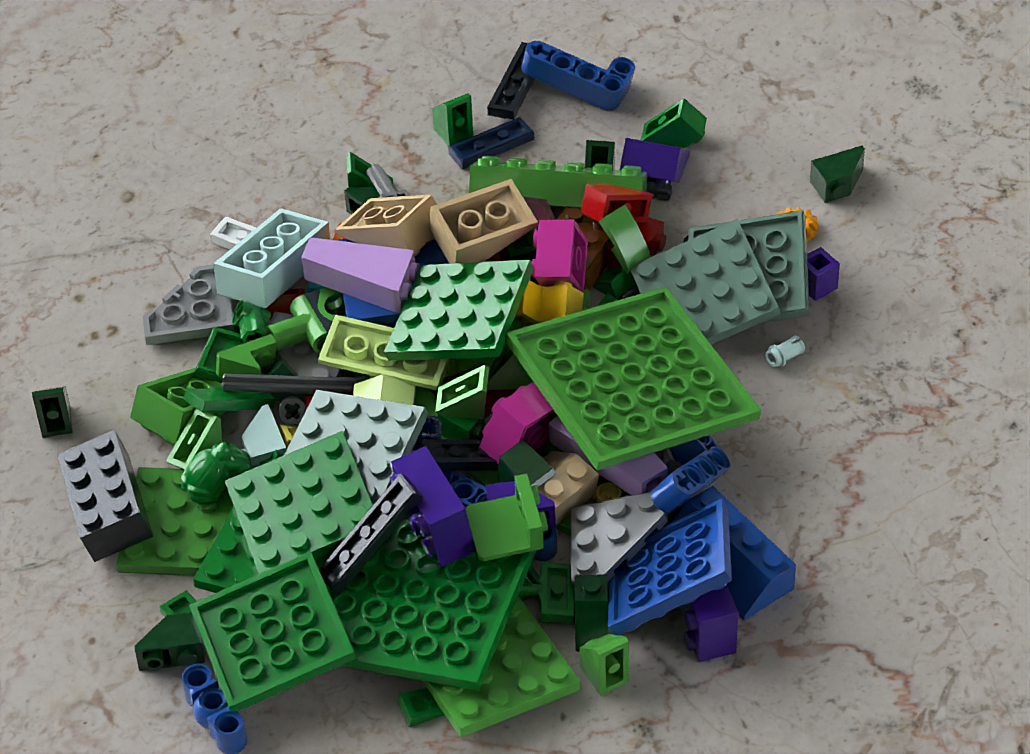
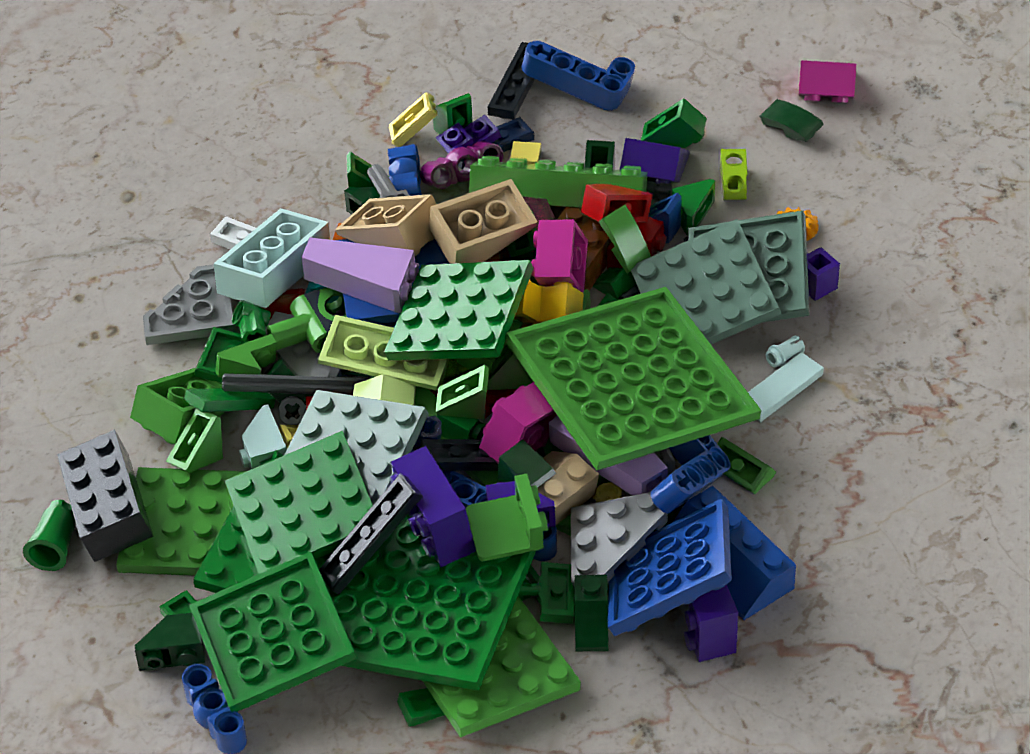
dark green slope [32,386,73,438] -> none
green hair [181,442,254,503] -> none
bright green slope [580,634,629,695] -> none
dark green slope [810,145,865,203] -> none
none -> green plant [23,500,76,571]
none -> blue piece [388,144,422,196]
none -> light yellow tile [389,92,438,147]
none -> magenta piece [420,141,503,189]
none -> dark purple slope [436,114,502,153]
none -> light yellow tile [510,141,541,164]
none -> blue slope [648,193,682,244]
none -> green slope [672,179,715,236]
none -> bright green slope [717,437,776,494]
none -> lime leg [720,149,747,200]
none -> light aqua tile [748,352,824,423]
none -> dark green slope [760,99,824,142]
none -> dark pink slope [799,60,857,103]

